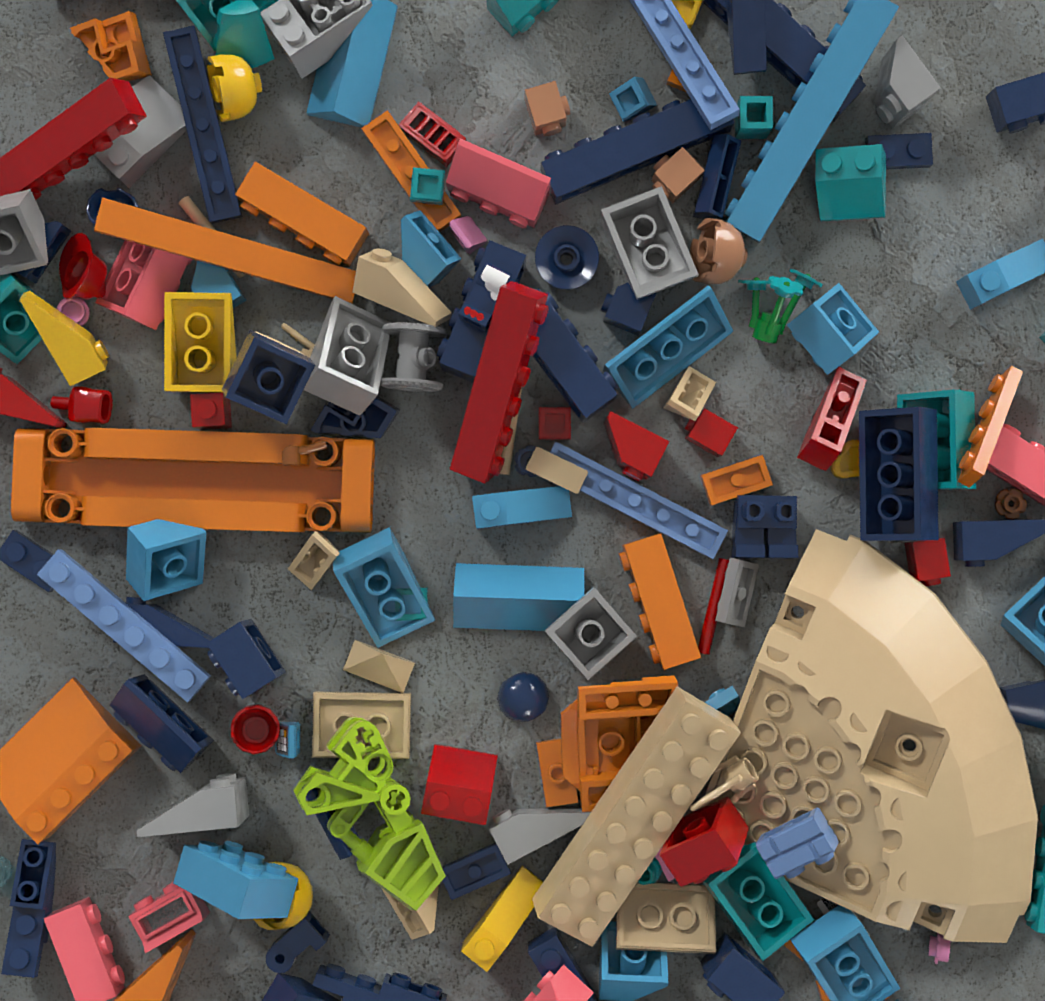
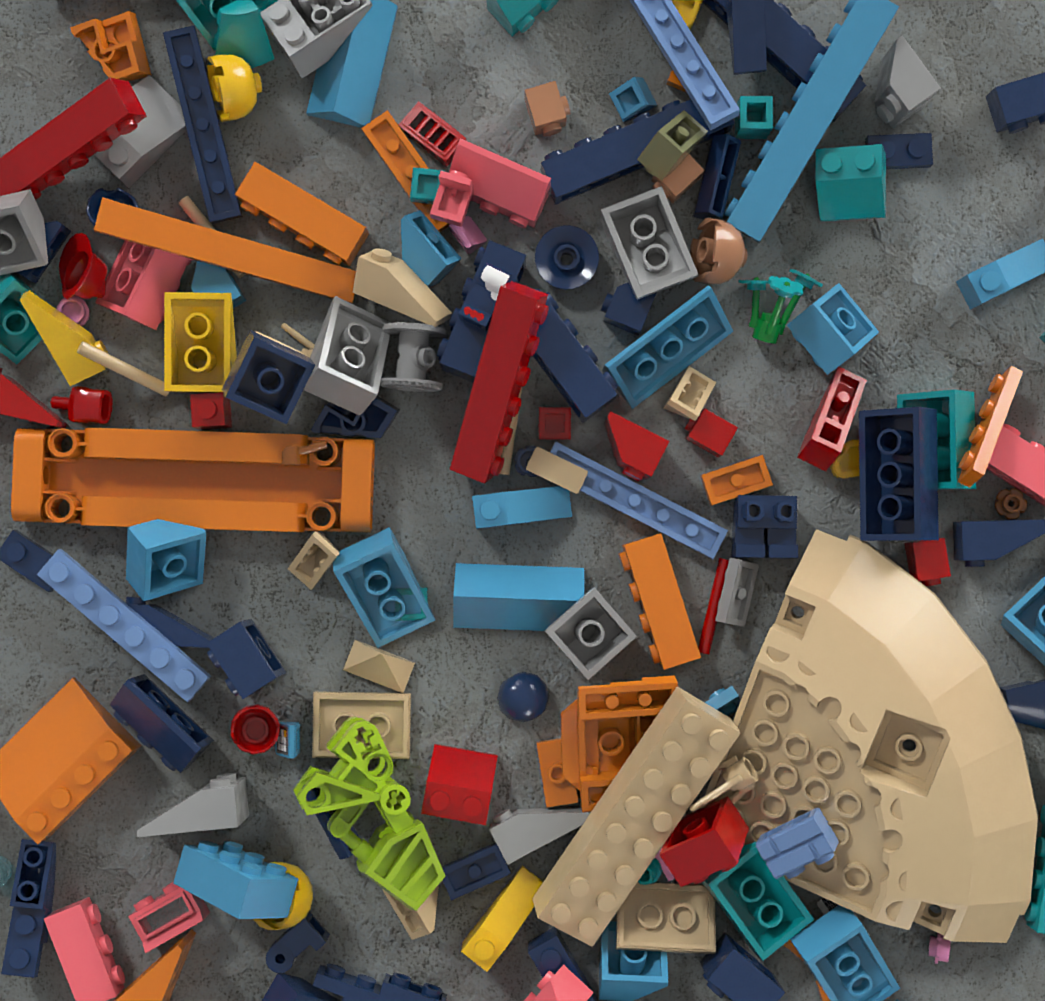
none -> tan bar [77,341,169,397]
none -> coral bracket [430,170,474,227]
none -> olive slope [637,110,708,181]

